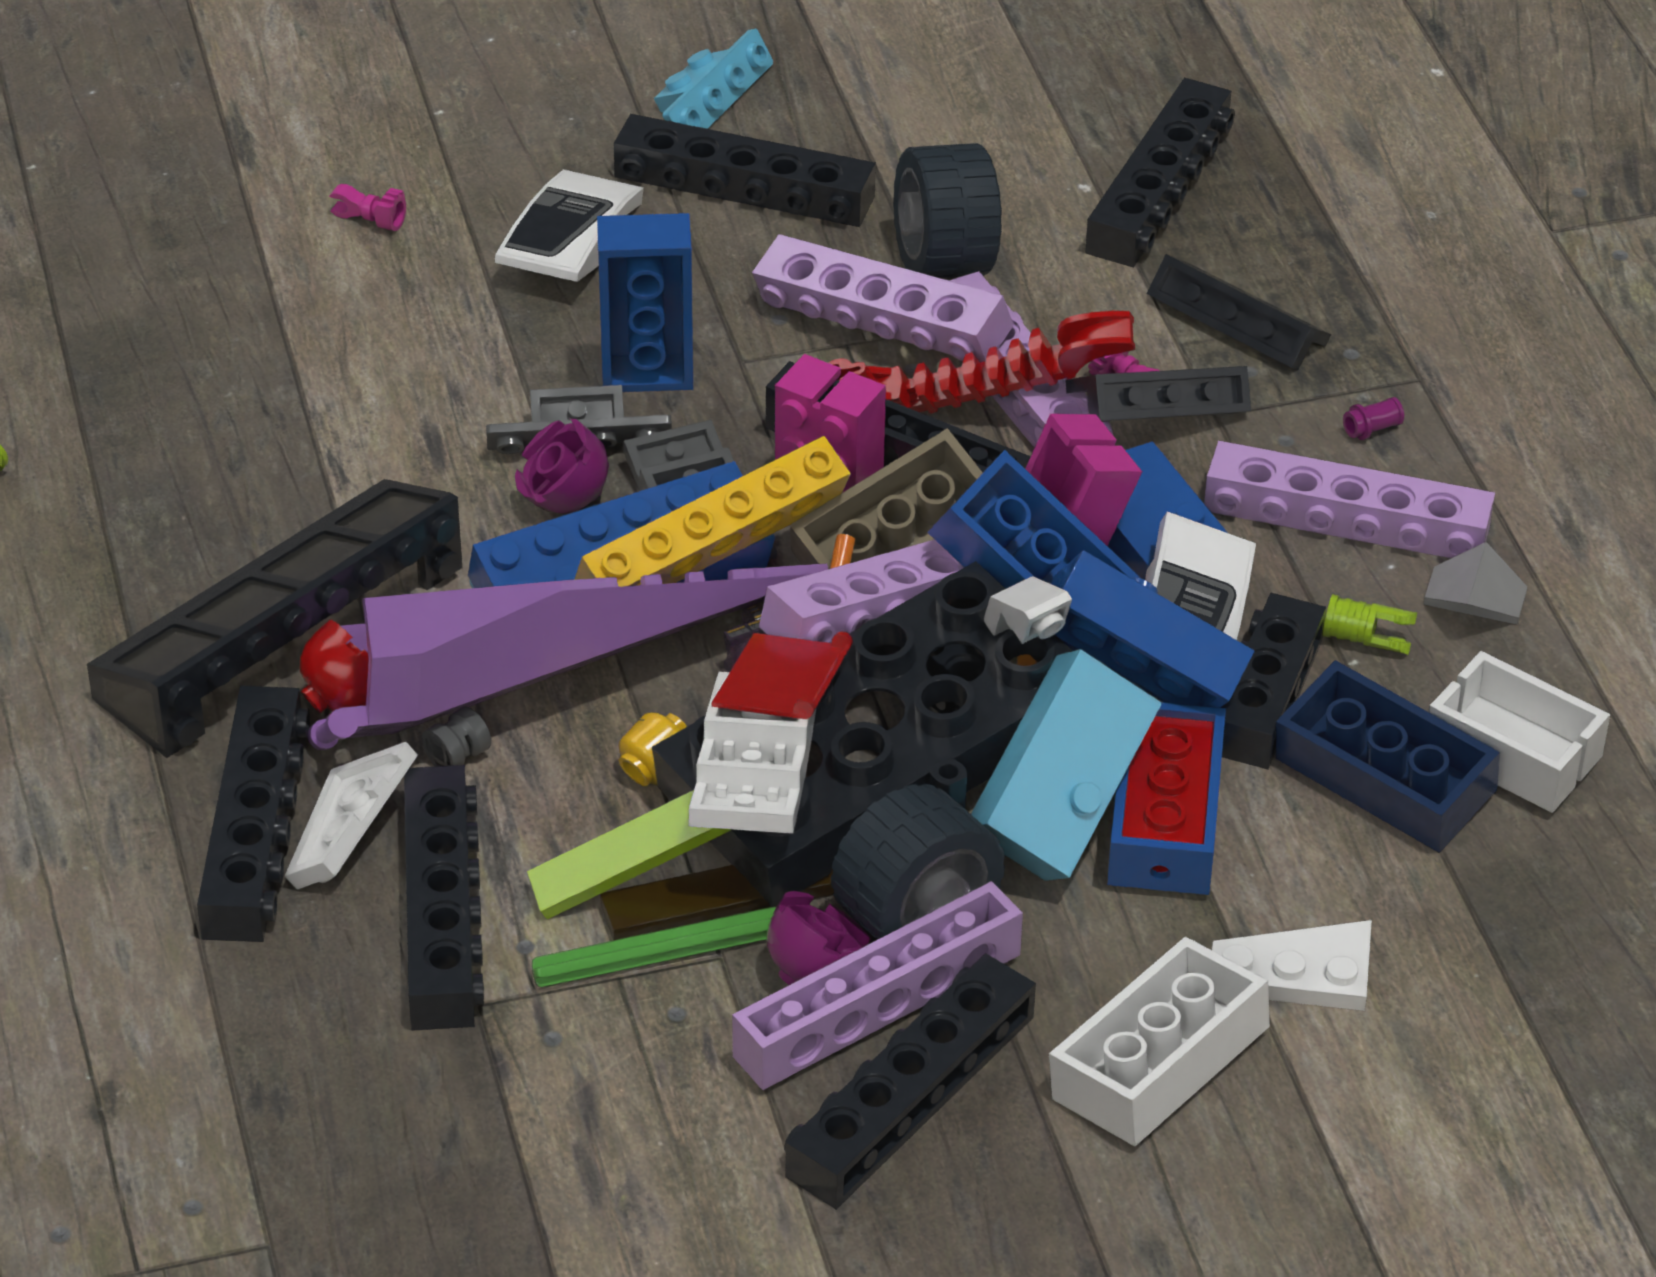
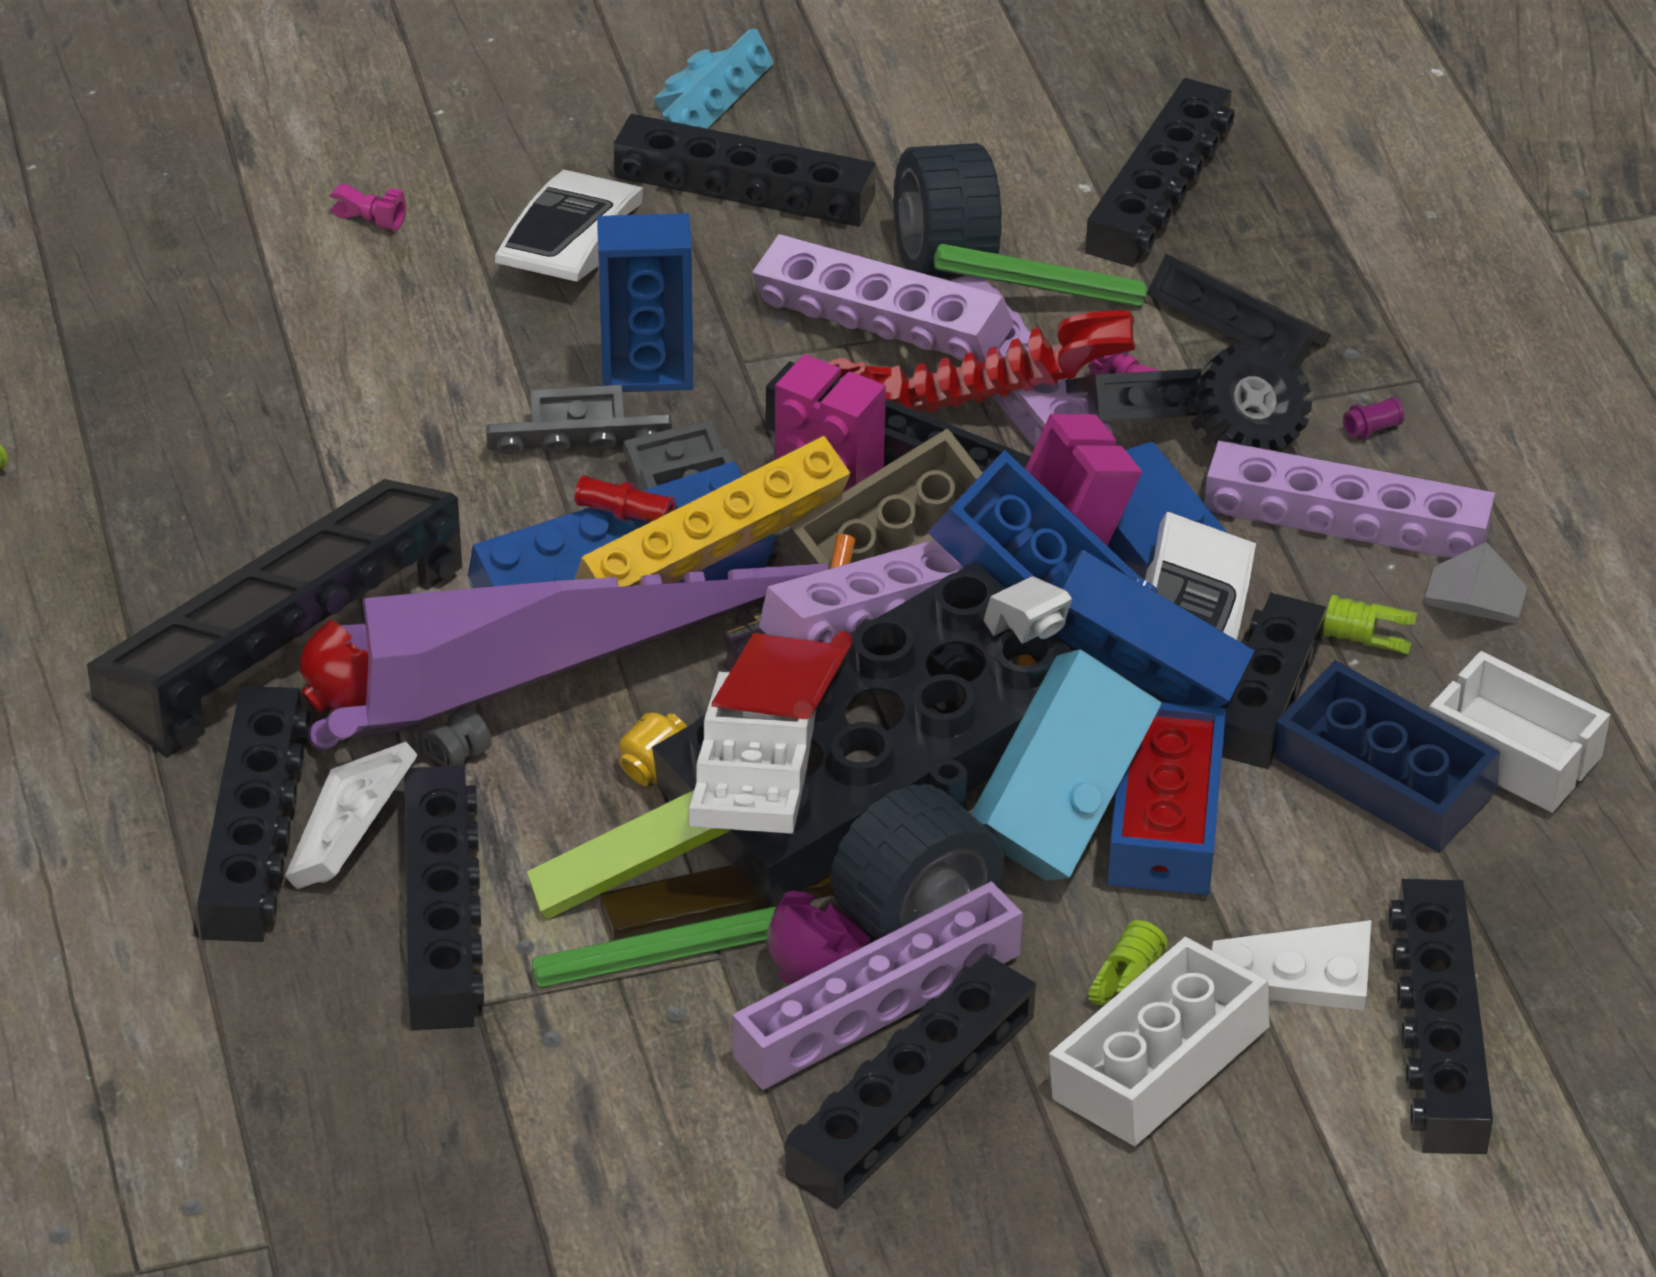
magenta cylinder [515,418,609,514] -> none
none -> red pin [574,475,676,522]
none -> bright green axle [934,244,1147,307]
none -> lime hinge [1088,920,1168,1006]
none -> black wheel [1187,340,1312,452]
none -> black brick [1388,879,1493,1154]

